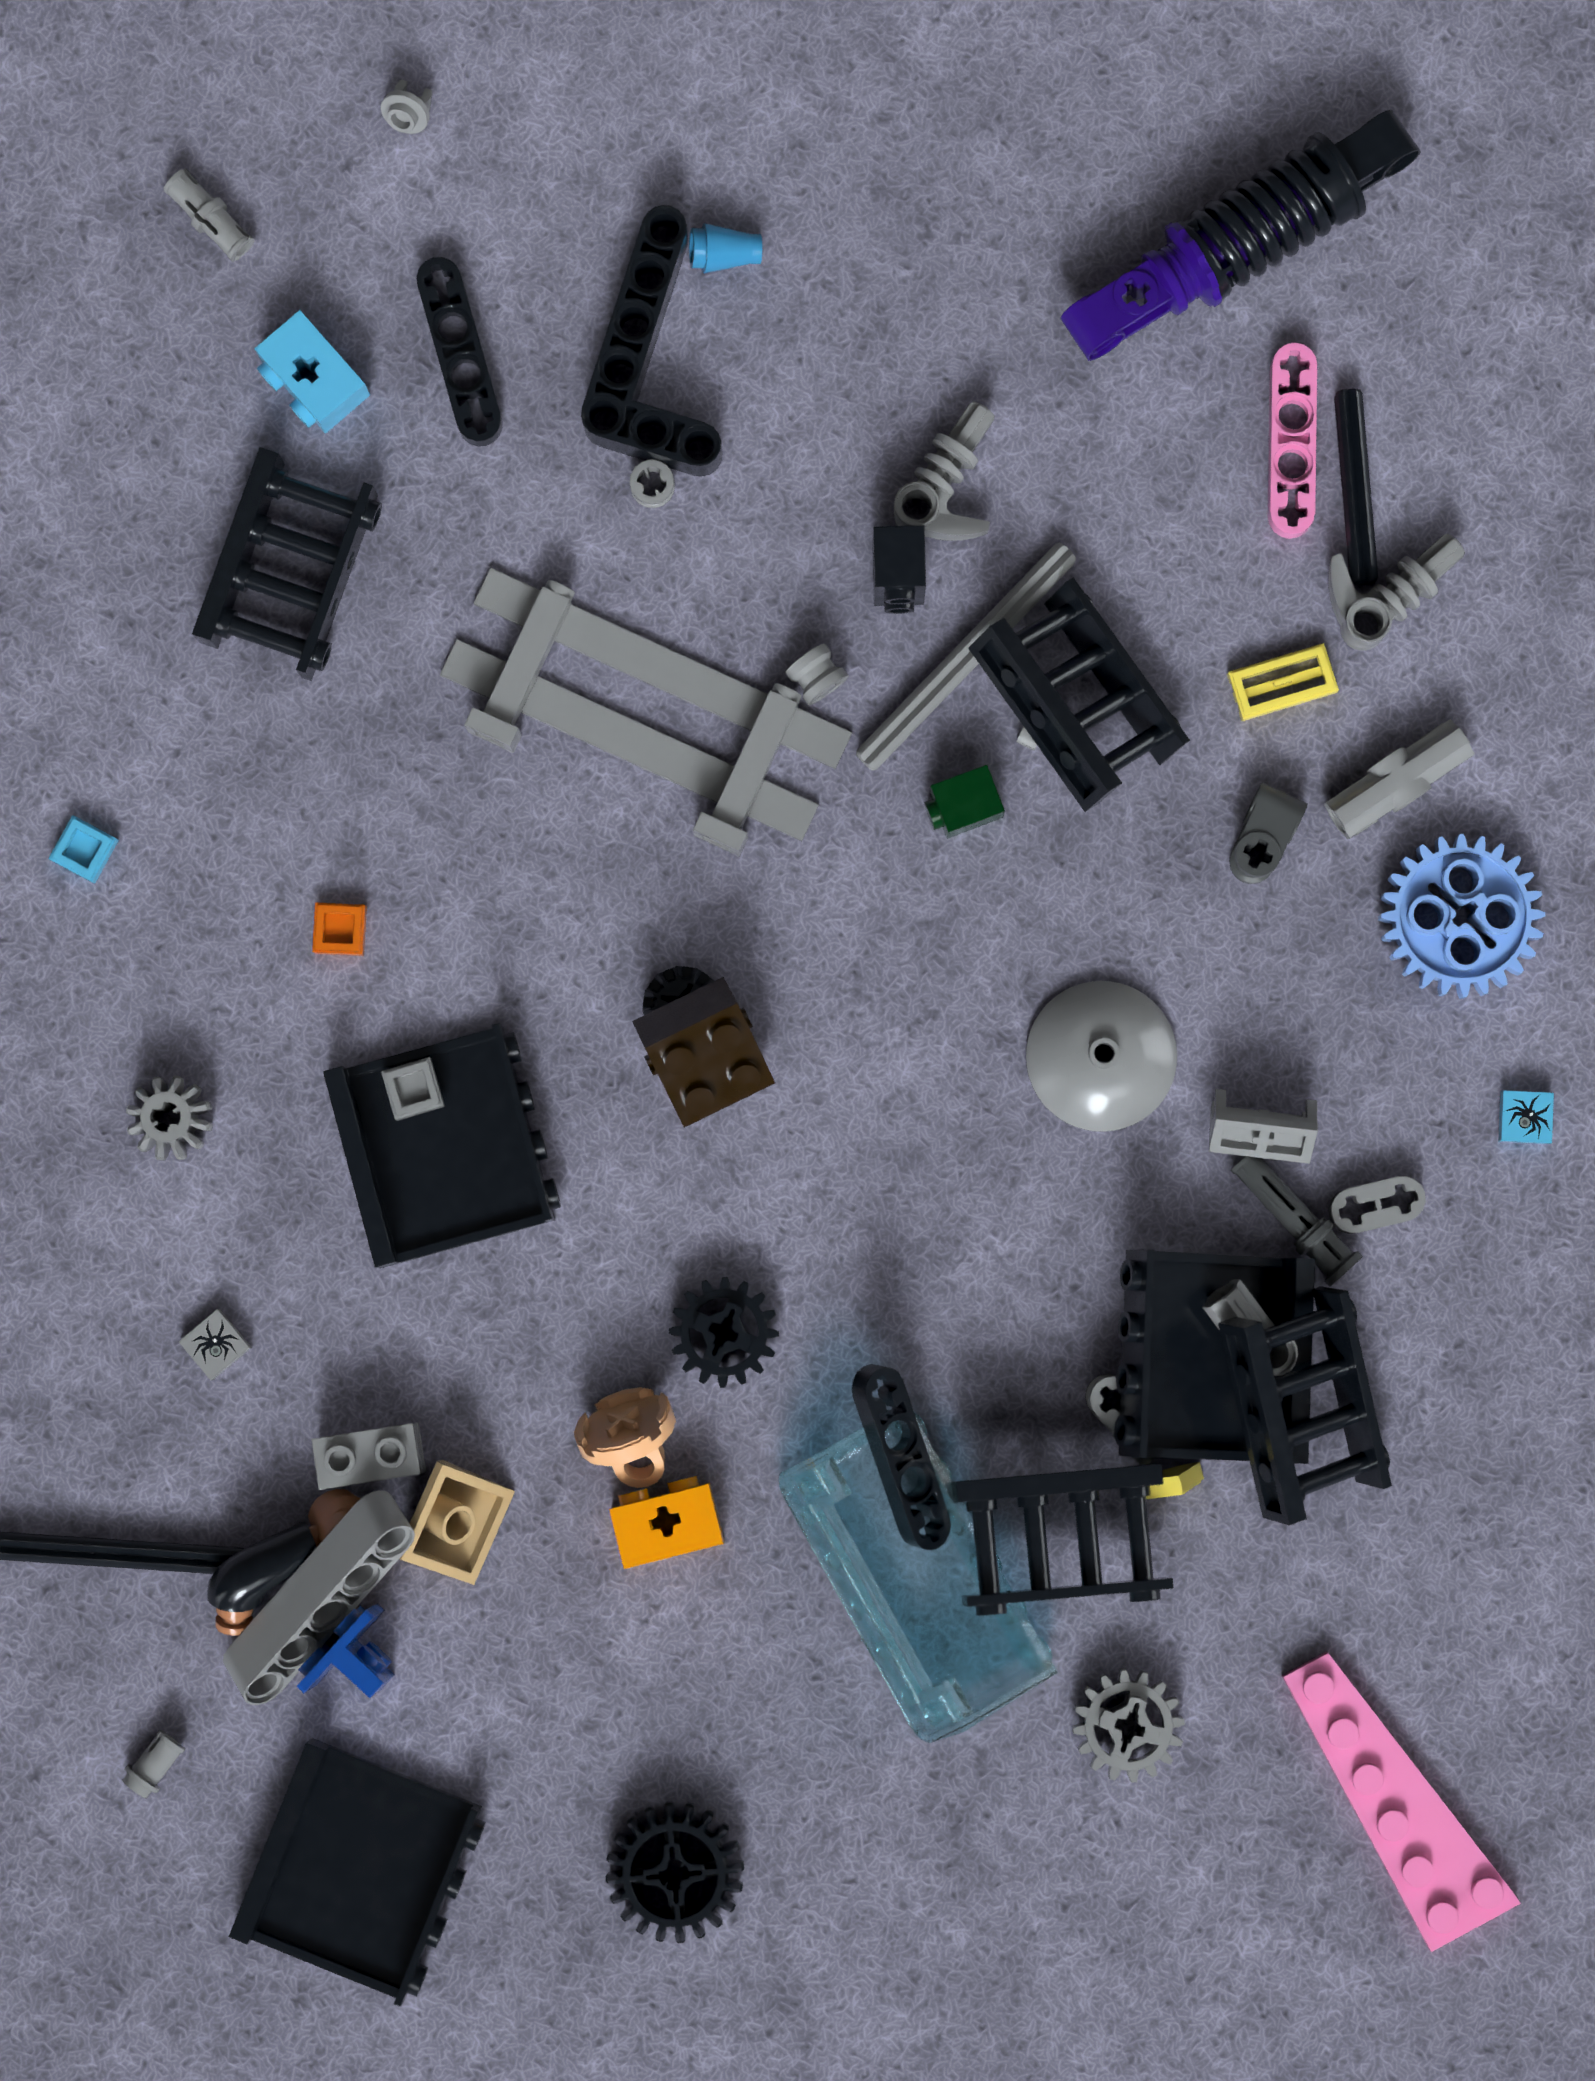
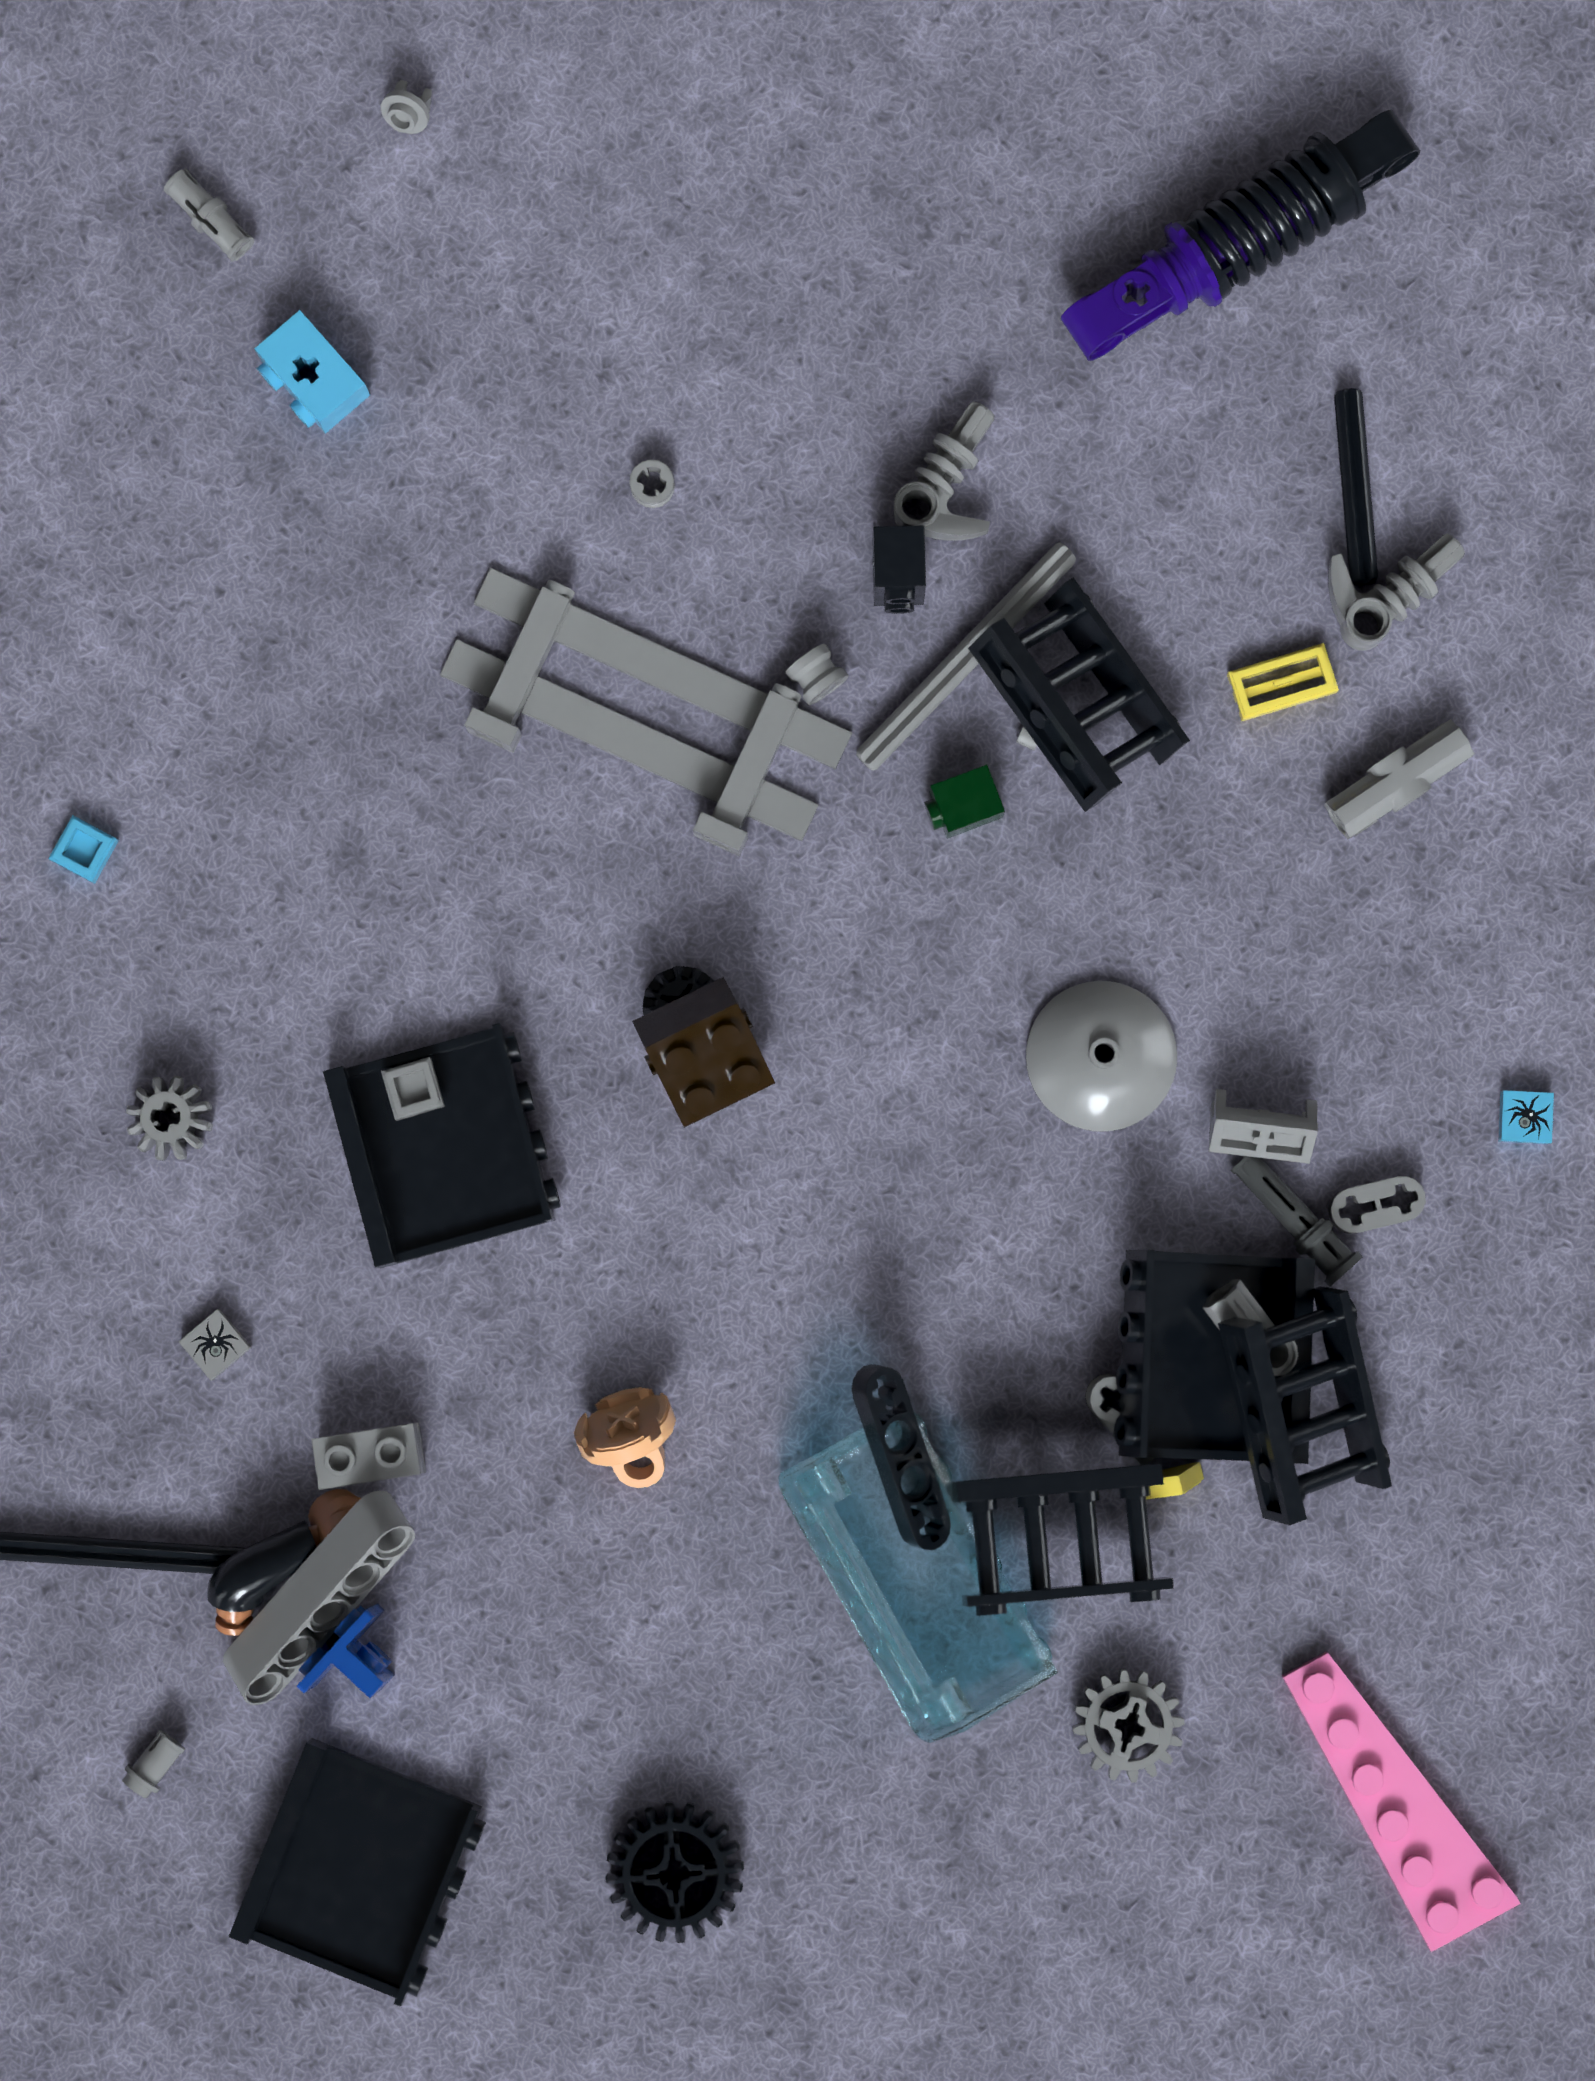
black fence [192,447,382,681] -> none
orange tile [312,902,367,956] -> none
tan slope [400,1460,515,1585] -> none
black beam [416,257,503,447] -> none
black beam [581,205,723,477] -> none
light orange brick [609,1476,725,1569] -> none
black gear [669,1277,779,1388] -> none
dark azure cone [689,223,762,274] -> none
dark grey piece [1229,783,1308,884] -> none
bright pink beam [1268,343,1317,539] -> none
light blue gear [1378,834,1545,999] -> none

